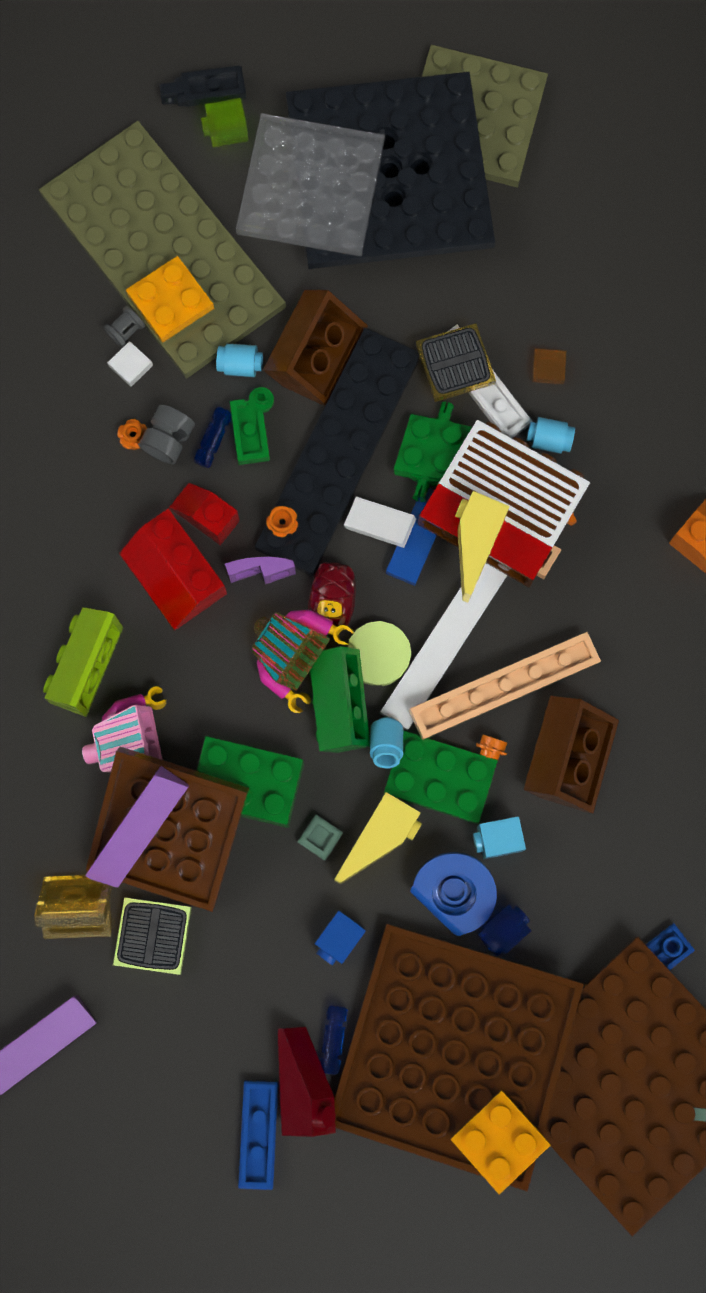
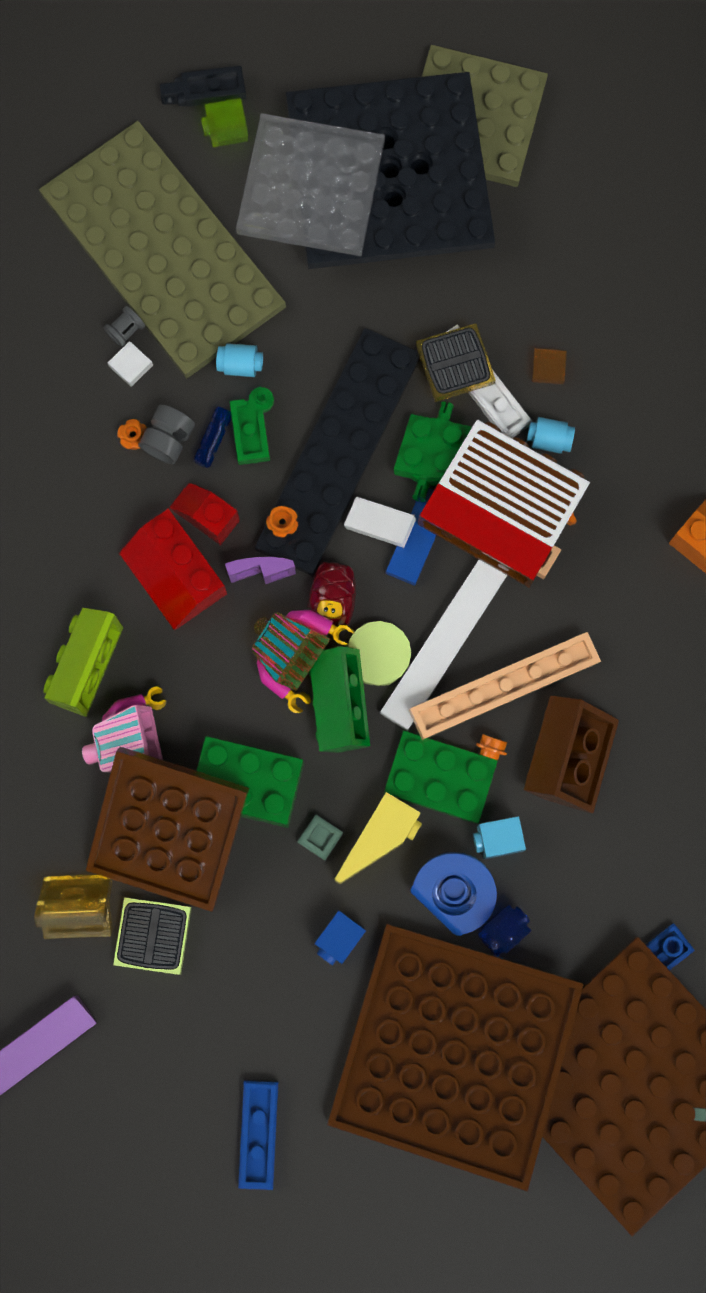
medium lavender slope [85,766,189,888] -> none
light orange plate [126,256,214,343] -> none
reddish brown slope [263,290,368,406] -> none
dark red slope [278,1027,336,1137] -> none
clear blue axle [320,1005,348,1075] -> none
medium azure brick [370,717,403,768] -> none
light orange plate [451,1090,551,1195] -> none
light yellow slope [455,491,510,603] -> none

